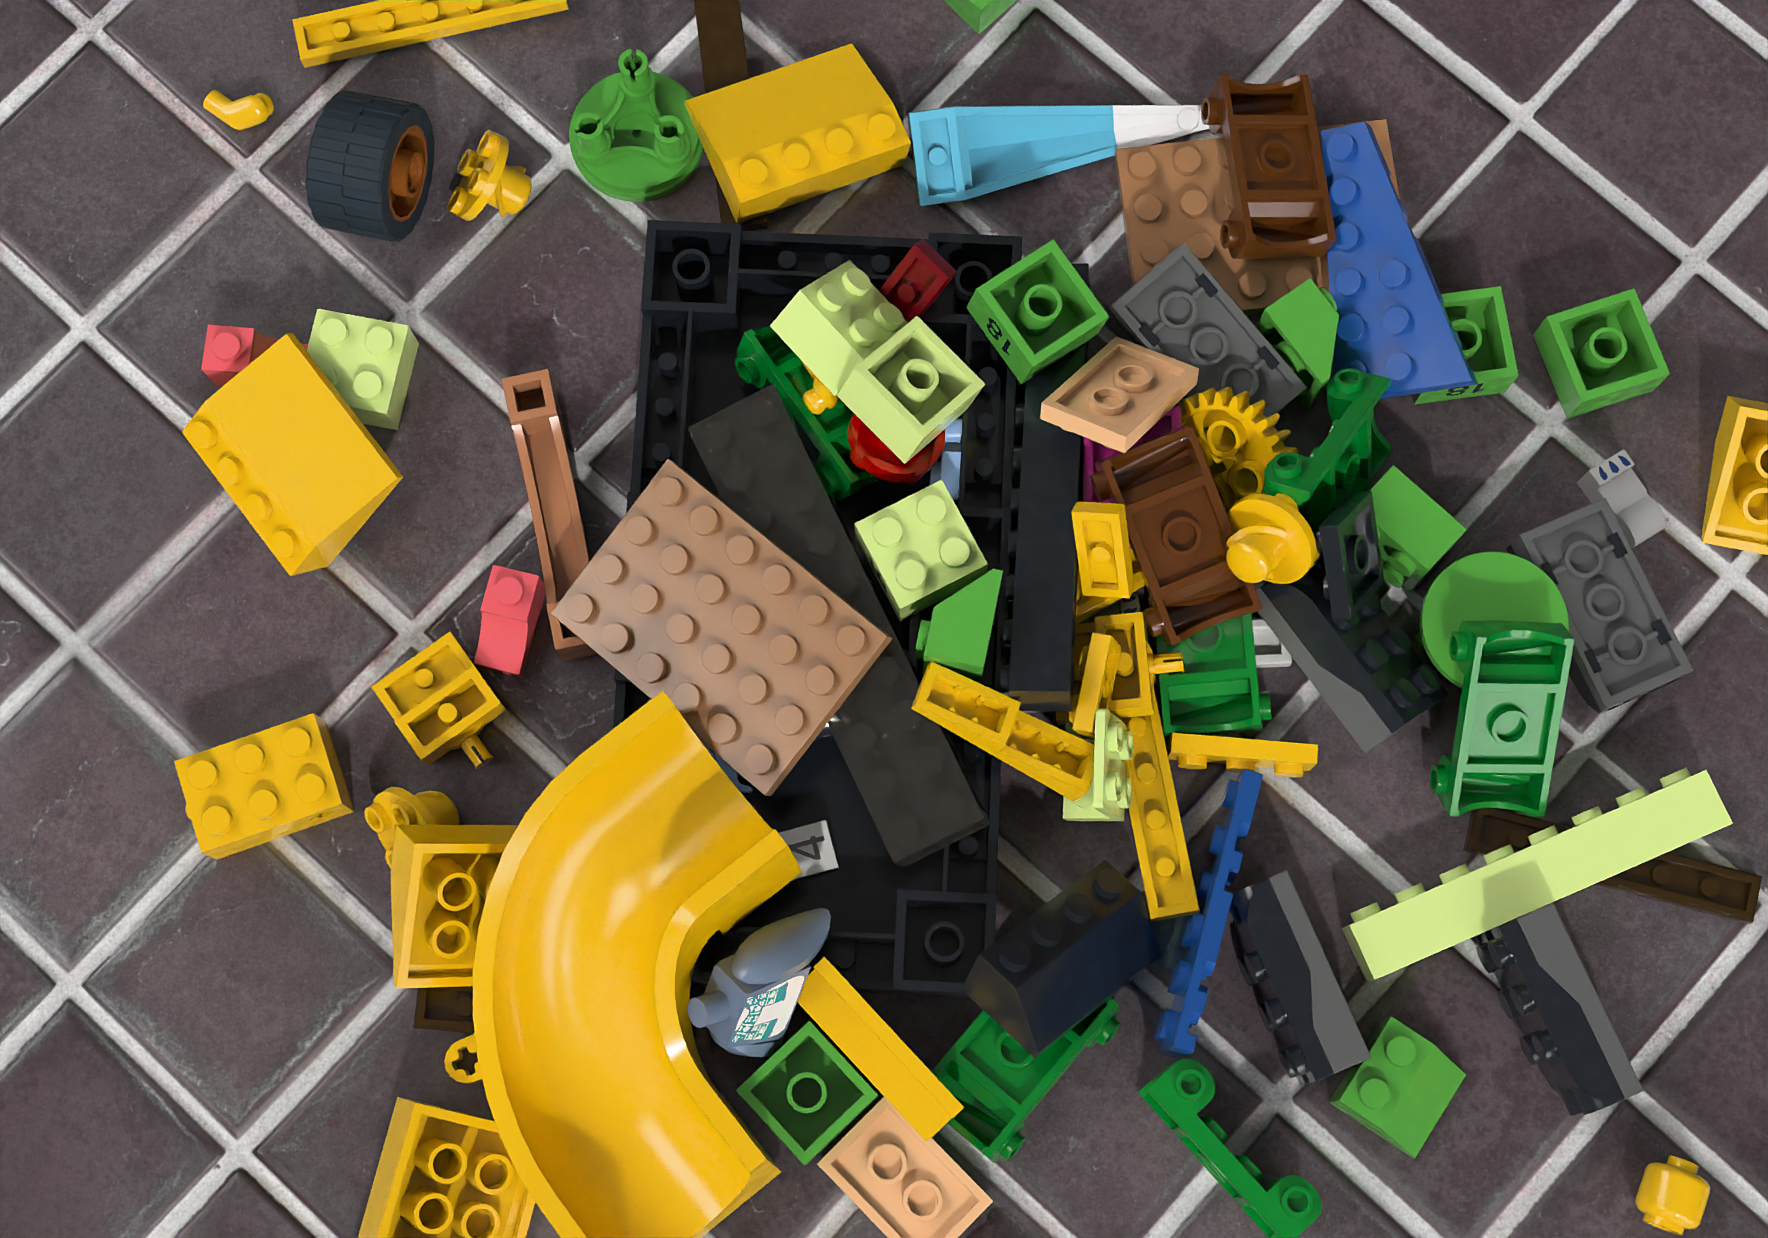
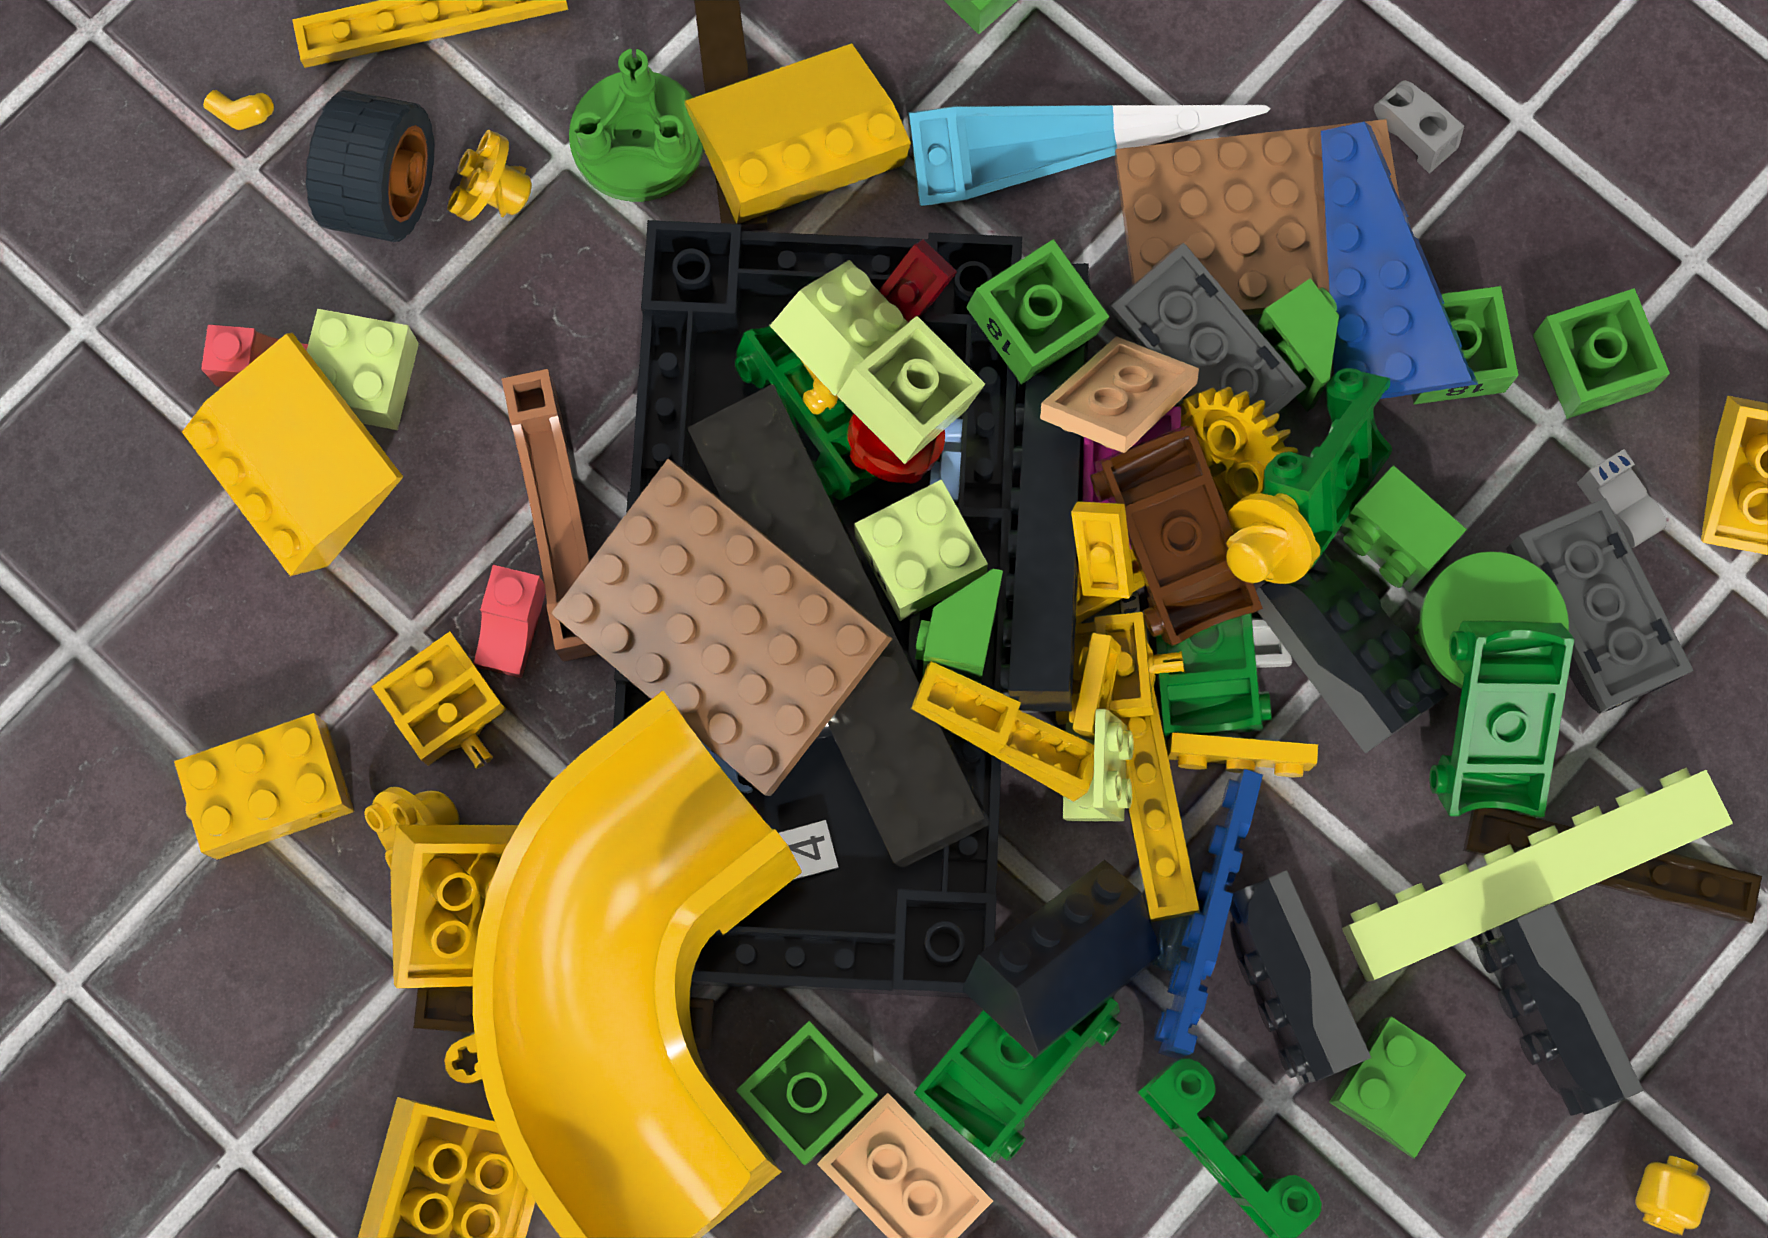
sand blue torso [687,908,831,1057] -> none
yellow fence [798,957,964,1142] -> none
reddish brown piece [1201,74,1337,259] -> none
black plate [1316,491,1384,619] -> none
none -> light grey leg [1374,80,1464,174]

